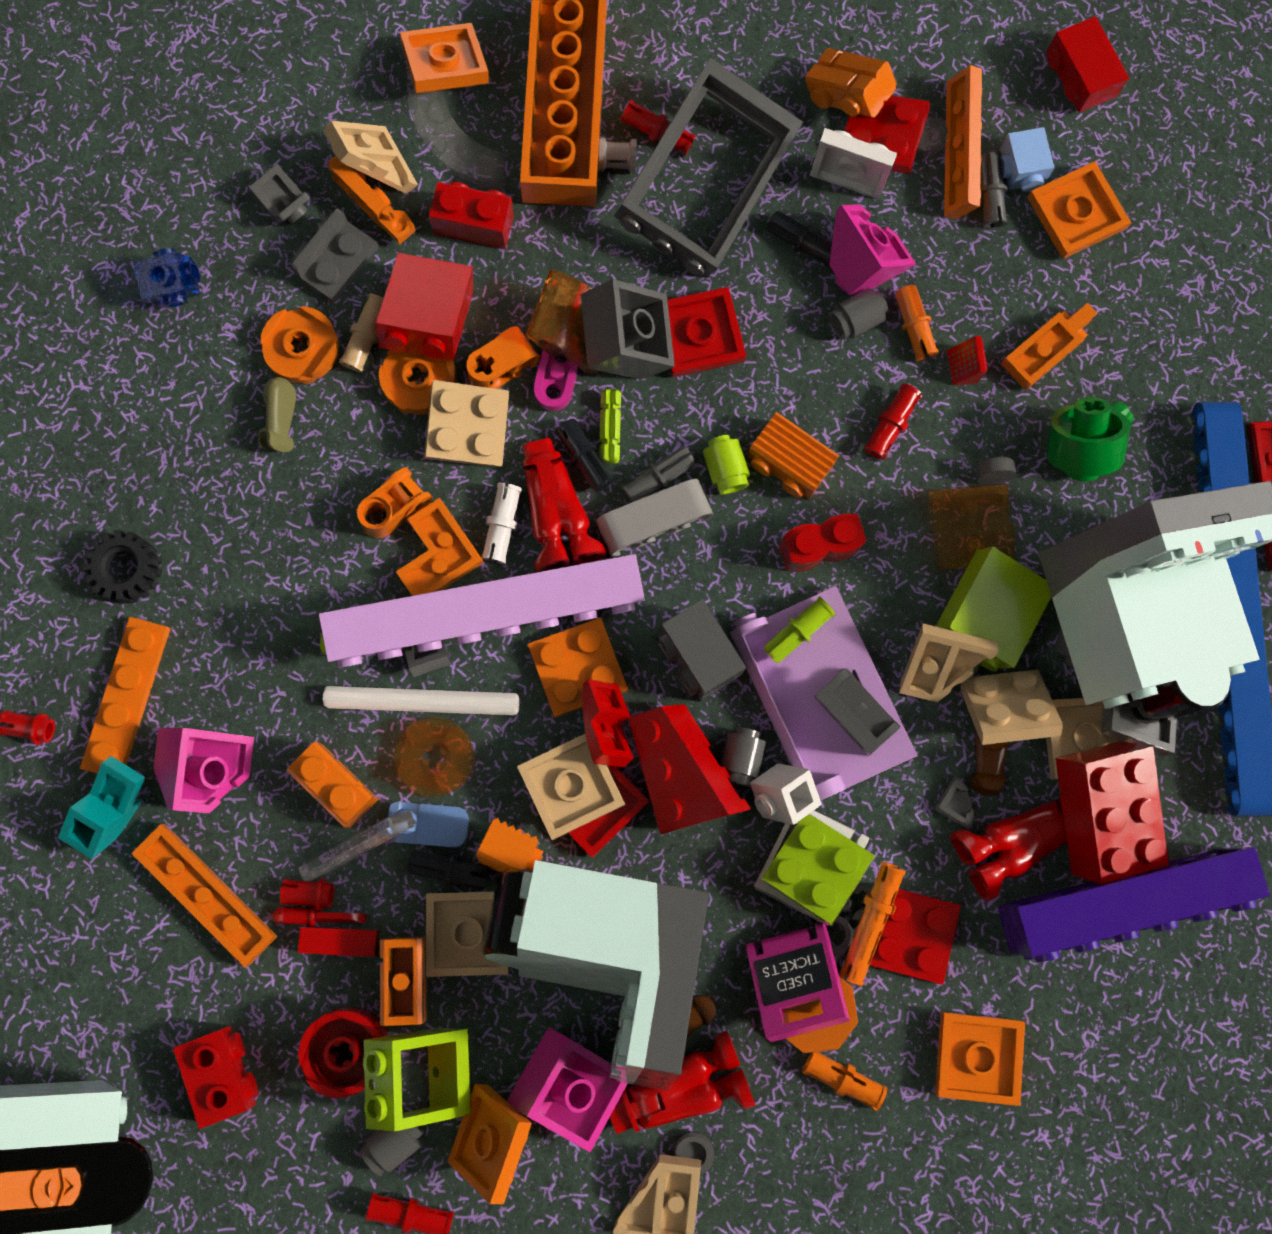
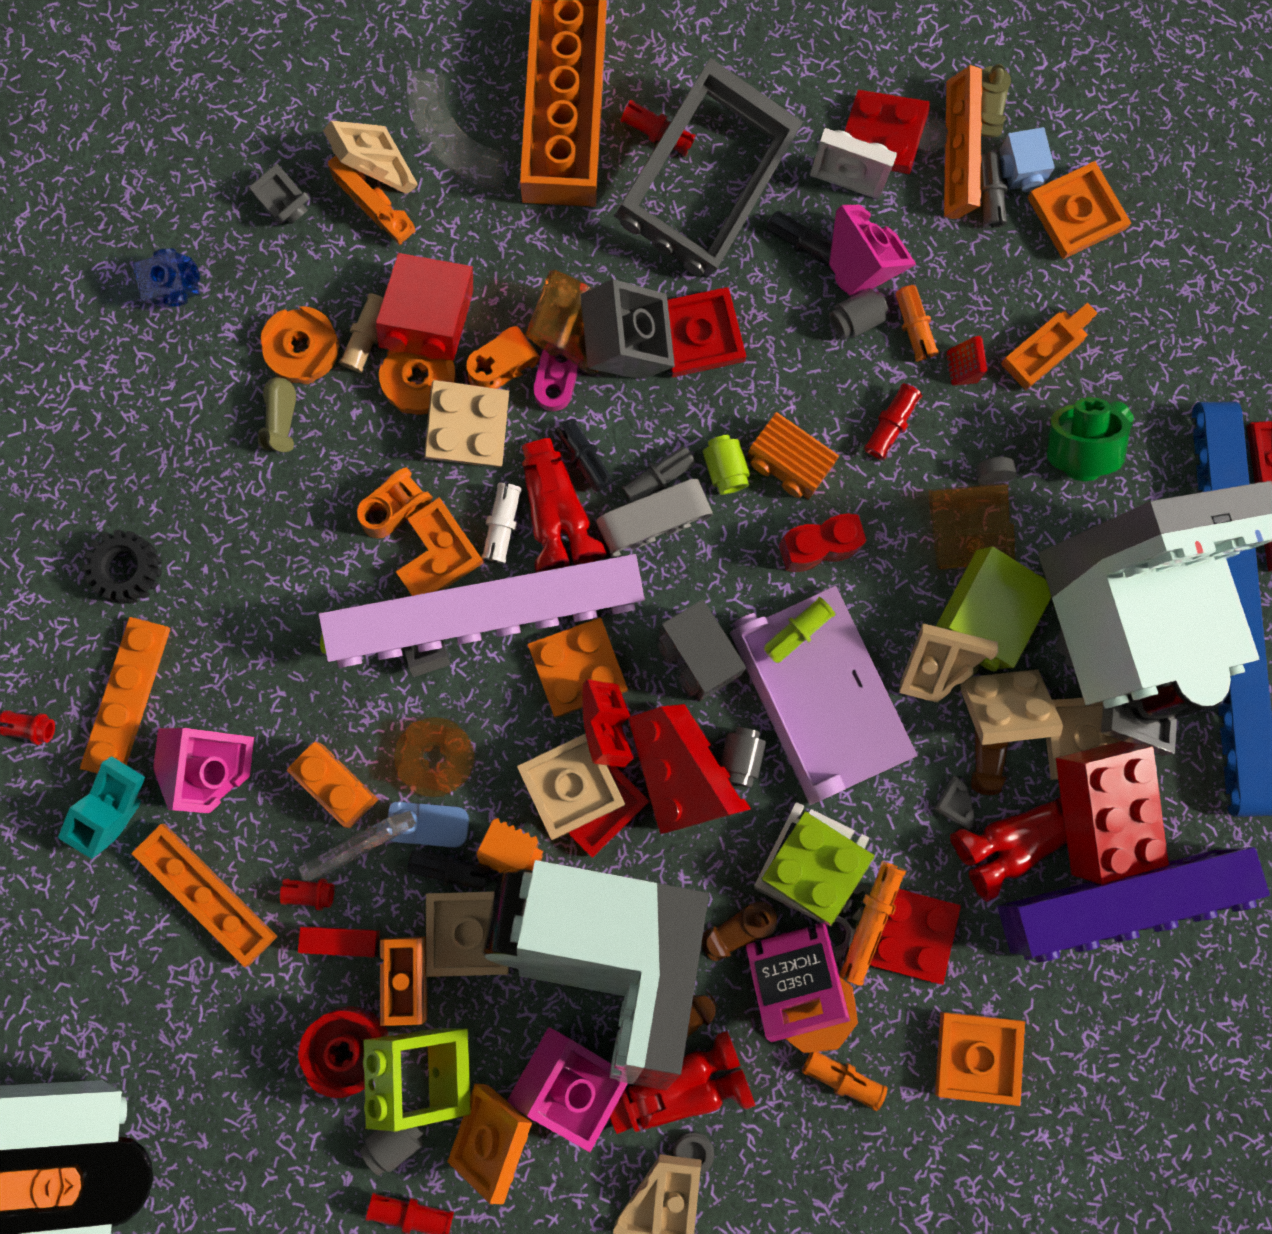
red brick [173,1026,259,1129] -> none
red piece [273,906,367,927] -> none
dark grey bracket [291,208,379,304] -> none
white axle [323,686,519,715] -> none
orange plate [400,23,489,93] -> none
red brick [429,182,514,250] -> none
light grey bush [598,137,637,173] -> none
lime axle [599,389,621,464] -> none
white brick [750,764,822,825] -> none
orange brick [805,48,896,118] -> none
dark grey hinge [814,668,901,756] -> none
red brick [1046,16,1129,113] -> none
none -> reddish brown piece [701,902,777,962]
none -> olive piece [981,64,1011,138]

